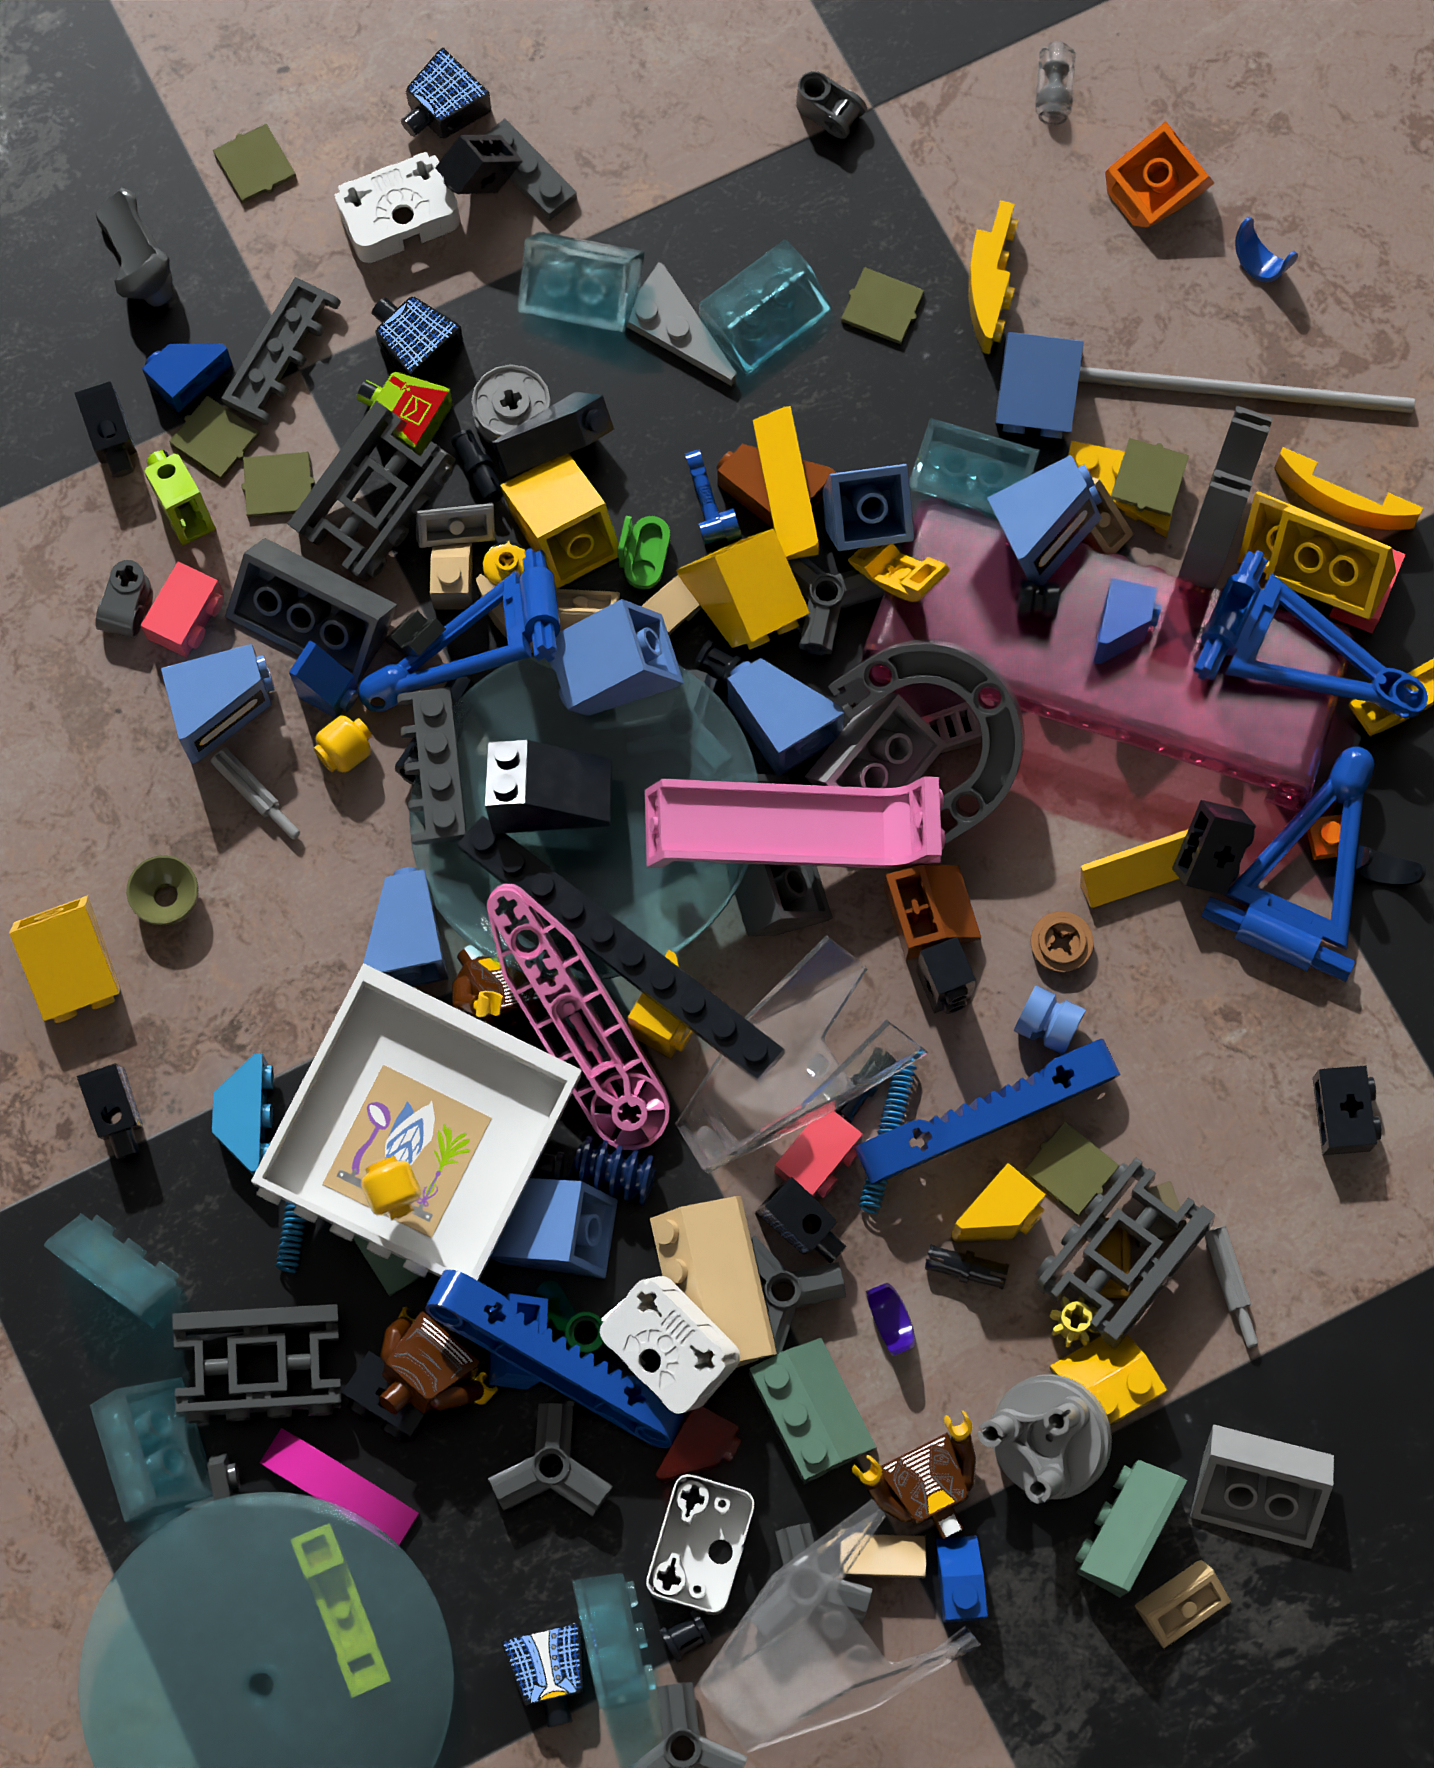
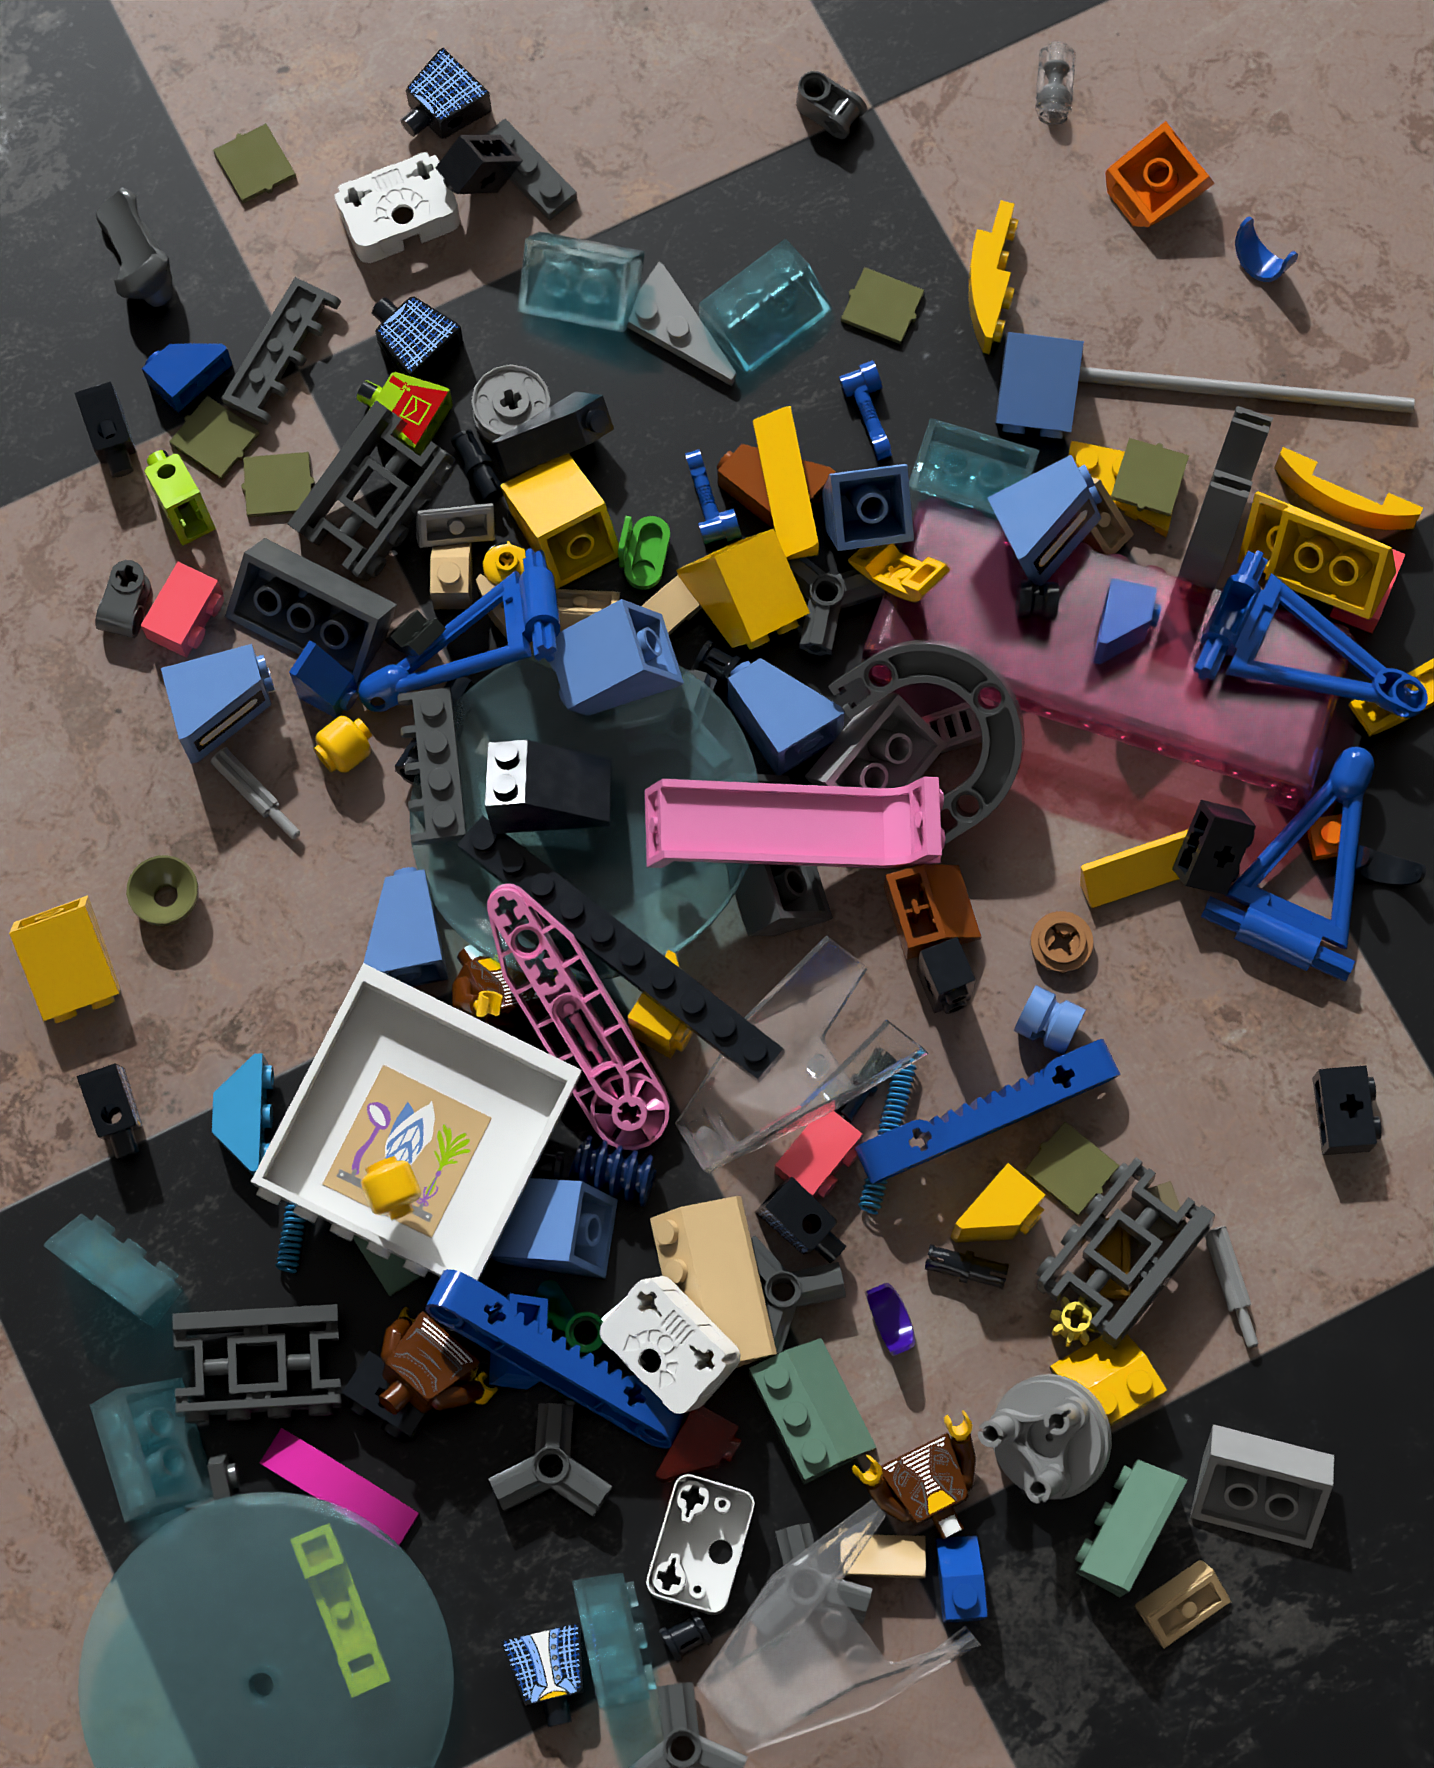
none -> blue brick [839,360,892,460]

